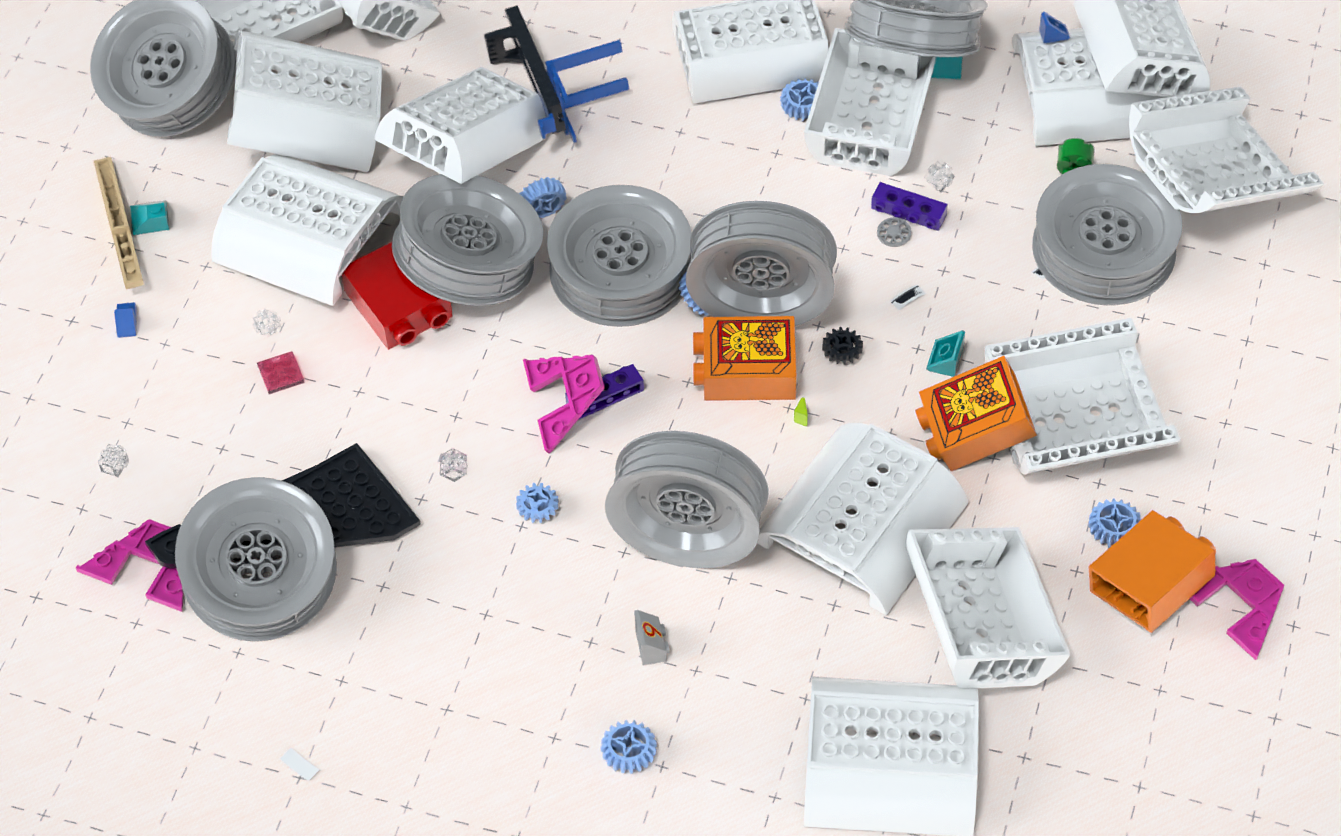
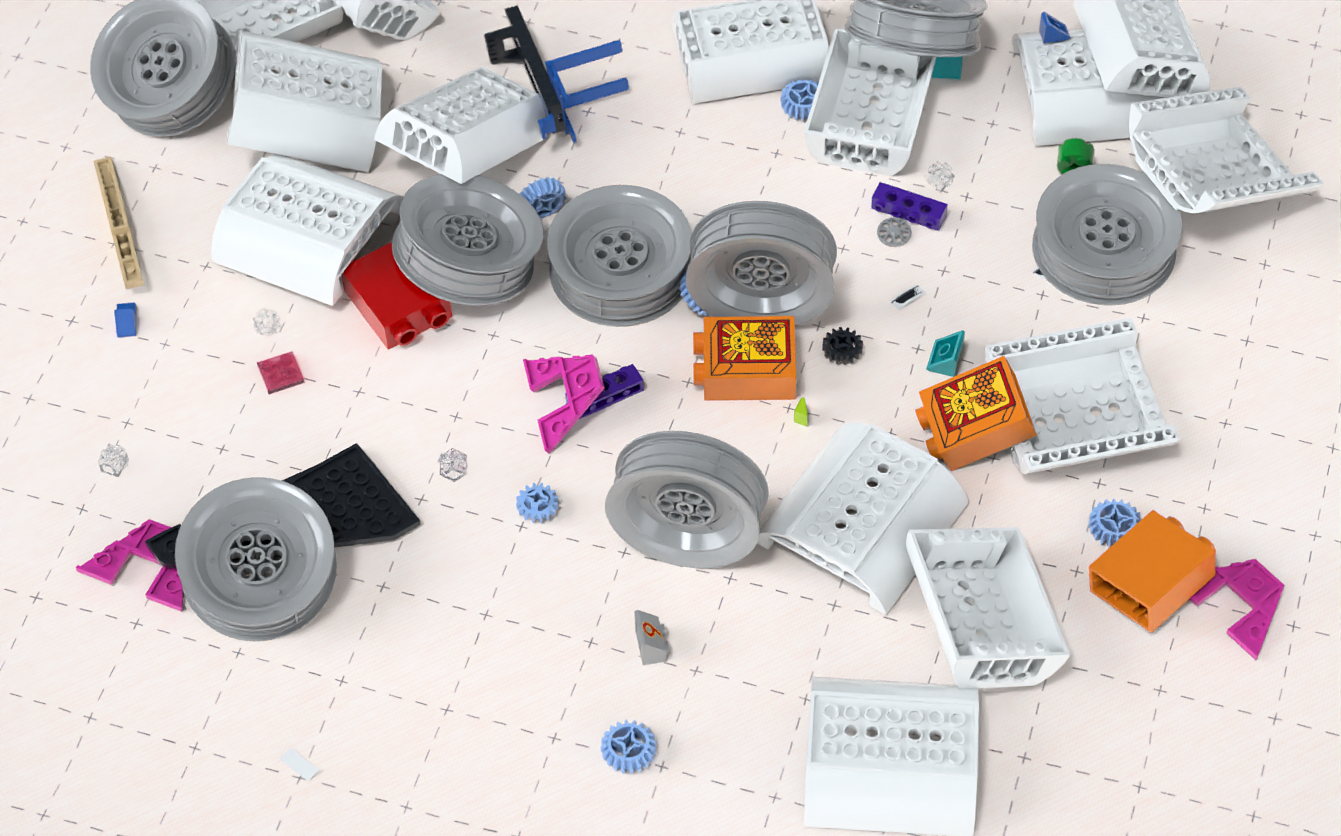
teal slope [130,200,169,235] -> none

